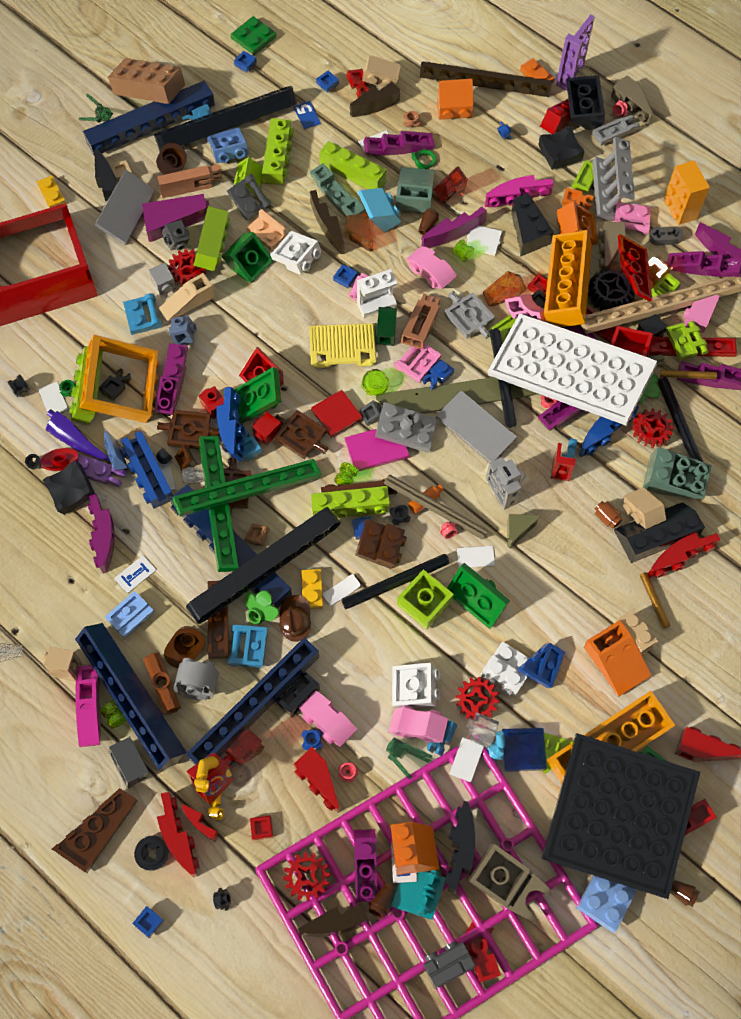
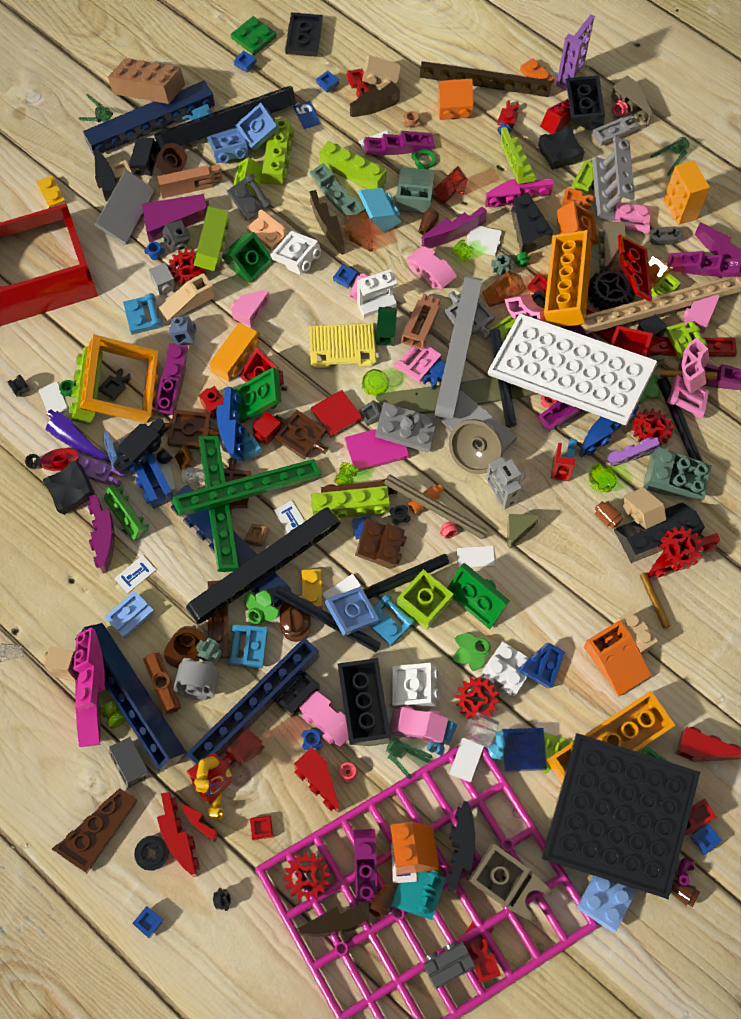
none -> dark pink slope [73,628,105,712]
none -> bright green plate [103,485,149,541]
none -> black hinge [113,418,167,475]
none -> black hinge [129,138,159,176]
none -> blue plate [144,242,165,260]
none -> sand green gear [196,638,222,662]
none -> light orange brick [209,322,259,382]
none -> bright pink slope [231,290,270,327]
none -> medium blue plate [236,103,280,151]
none -> white sticker [274,500,305,533]
none -> black axle [274,586,381,652]
none -> black plate [285,12,323,57]
none -> medium blue plate [325,586,379,636]
none -> black slope [337,658,391,746]
none -> dark azure plate [369,594,416,647]
none -> light grey beam [434,275,483,420]
none -> dark tan dish [449,419,503,474]
none -> bright green plate [453,633,491,671]
none -> sand green gear [491,254,513,277]
none -> red plate [497,100,519,129]
none -> lime fence [501,127,535,184]
none -> green plate [514,252,531,267]
none -> clear neon green hair [588,463,617,493]
none -> medium lavender hinge [607,437,660,466]
none -> clear green plant [650,137,690,176]
none -> red gear [659,526,704,570]
none -> bright pink plate [667,375,709,419]
none -> magenta arm [676,857,695,885]
none -> bright pink brick [682,338,710,394]
none -> blue plate [690,823,722,855]

